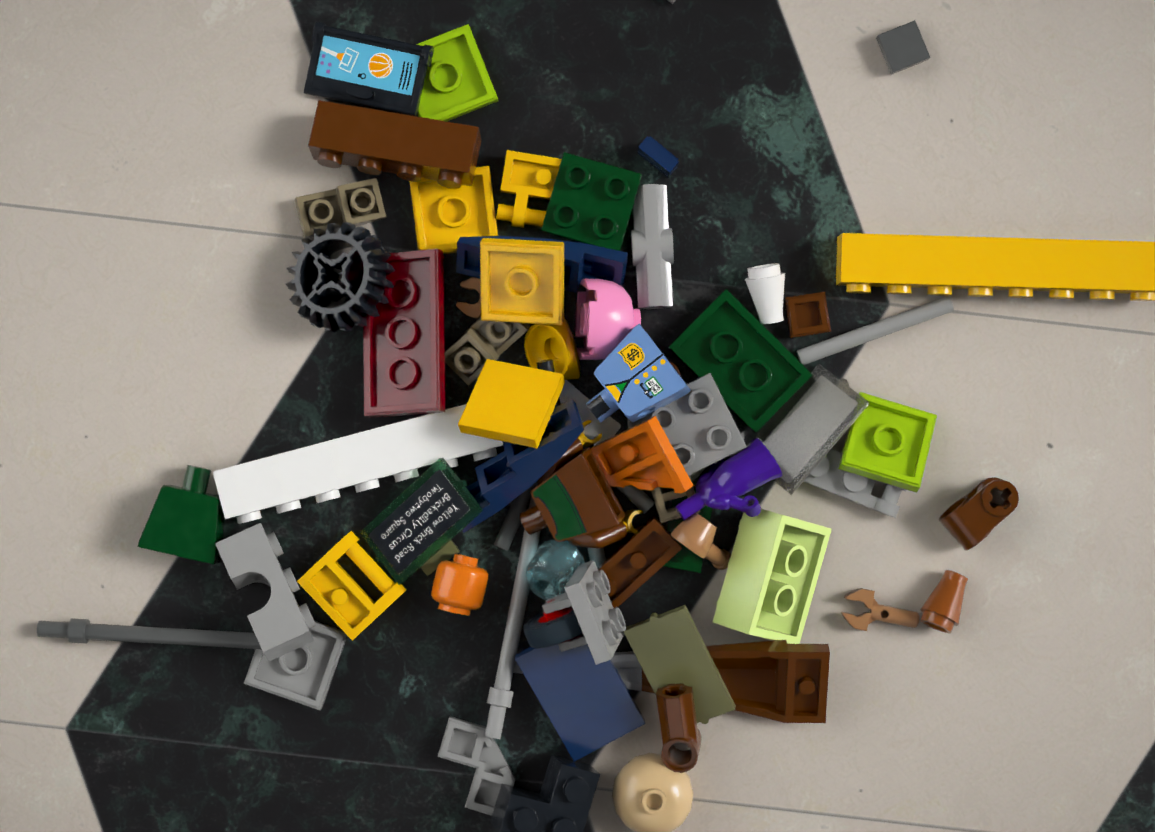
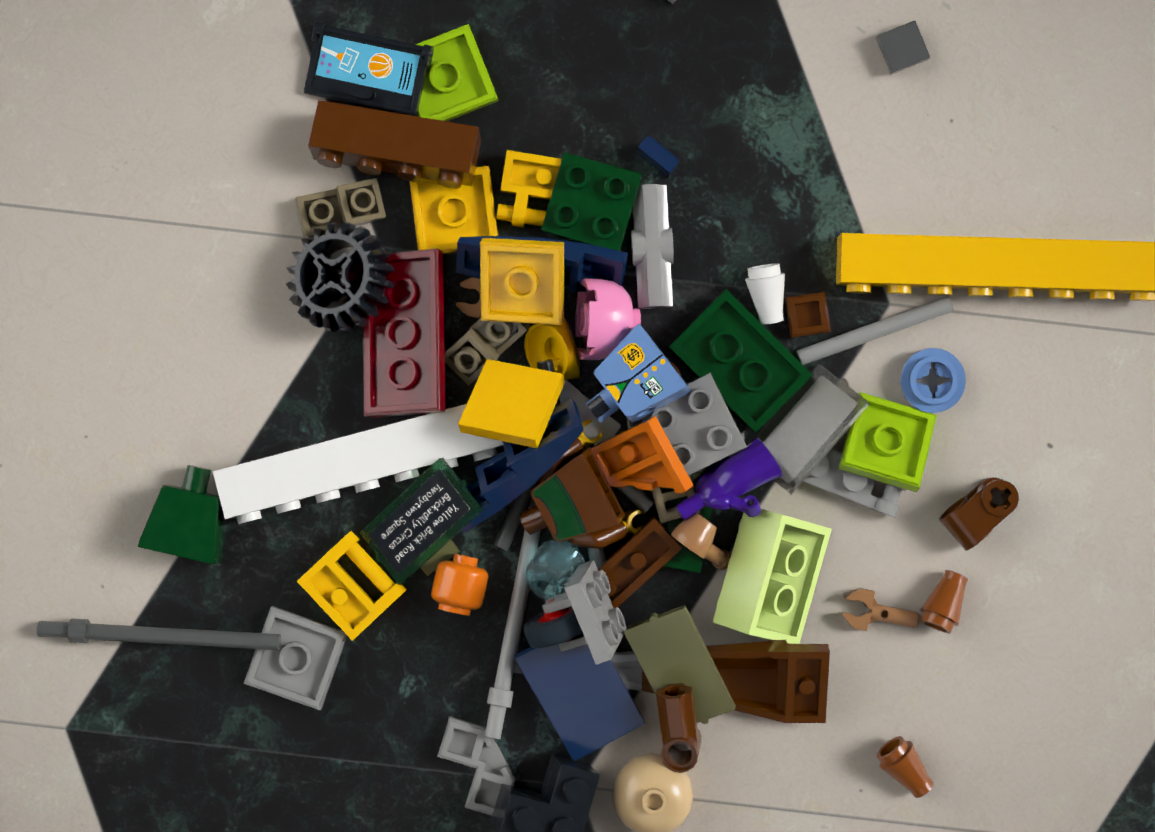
light grey arch [215,523,316,661] -> none
none -> dark orange cone [877,736,934,798]
none -> medium blue gear [900,348,966,413]

